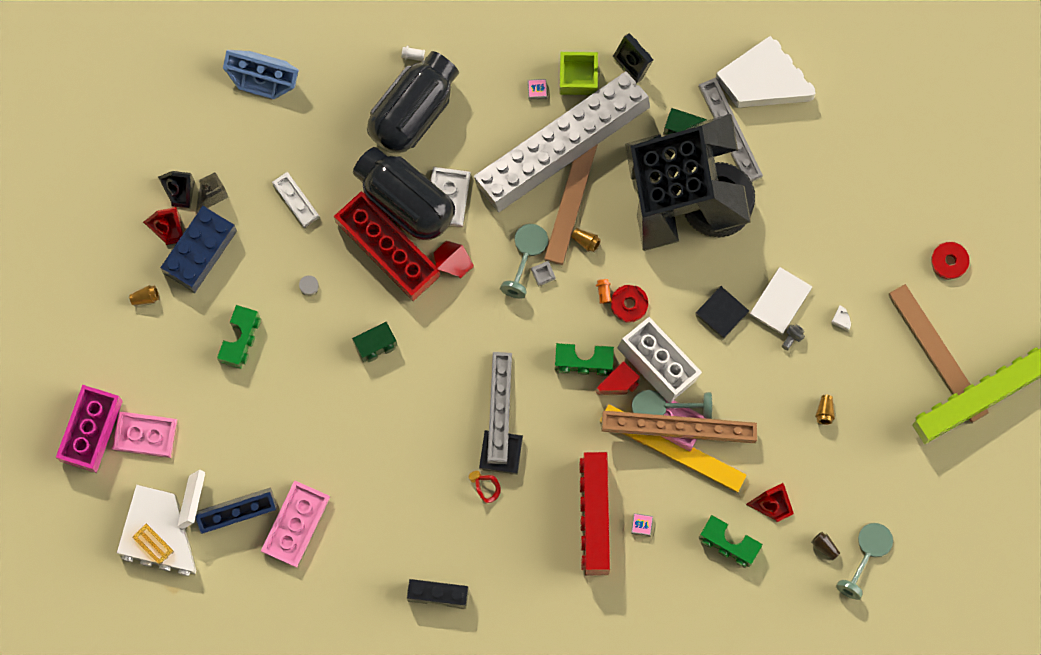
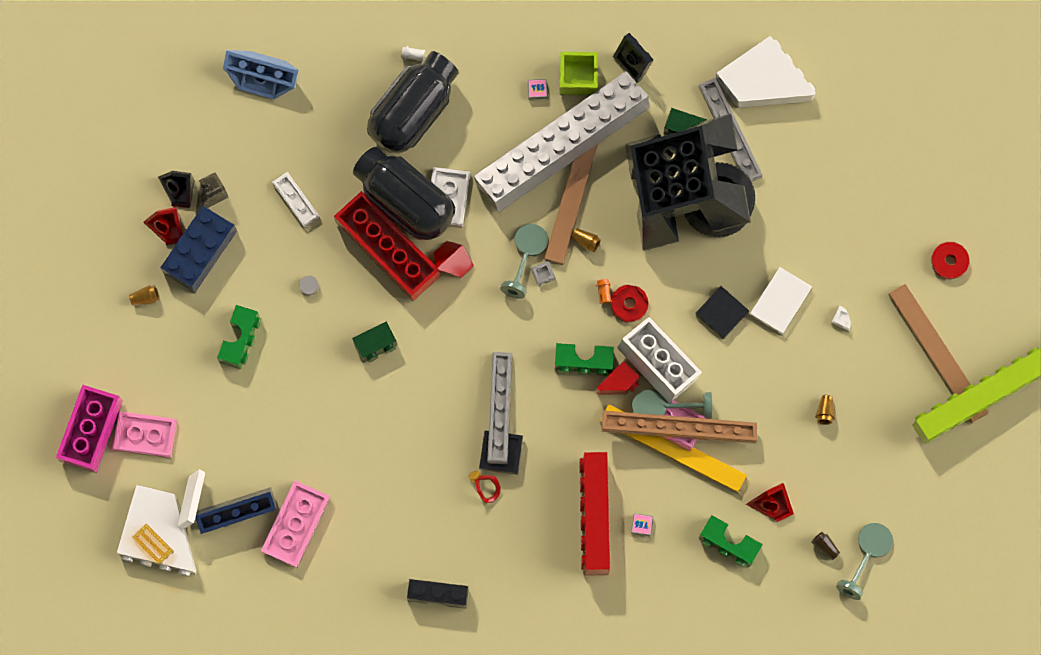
dark grey plate [782,324,805,350] -> none

